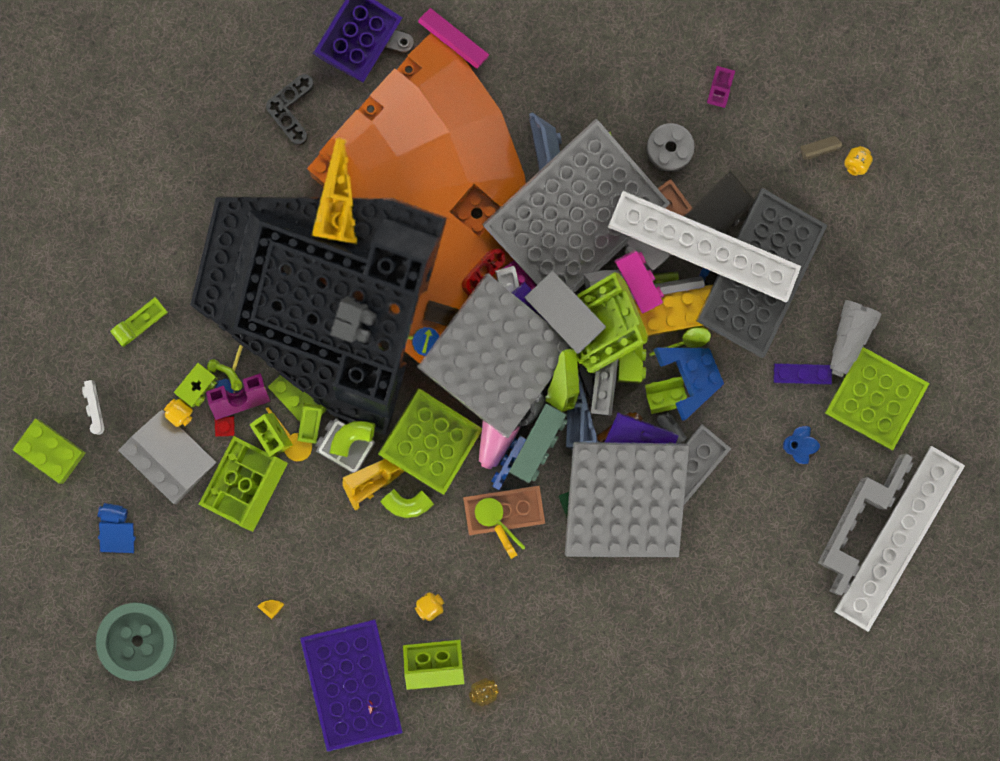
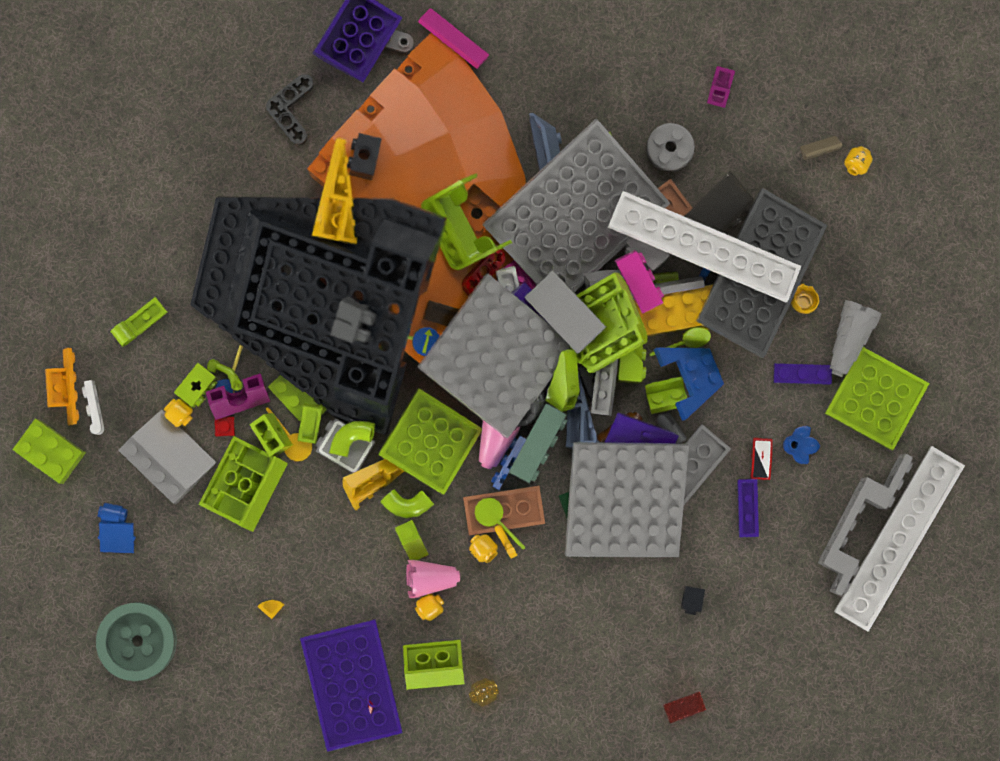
none -> light orange bracket [45,348,79,426]
none -> black brick [347,133,382,180]
none -> lime slope [395,520,429,560]
none -> bright pink cone [406,560,460,598]
none -> lime windscreen [421,173,512,270]
none -> yellow head [469,534,498,563]
none -> clear red plate [663,691,706,723]
none -> black brick [681,586,705,615]
none -> dark purple plate [737,479,759,537]
none -> slope [750,438,773,480]
none -> yellow hair [791,284,819,314]

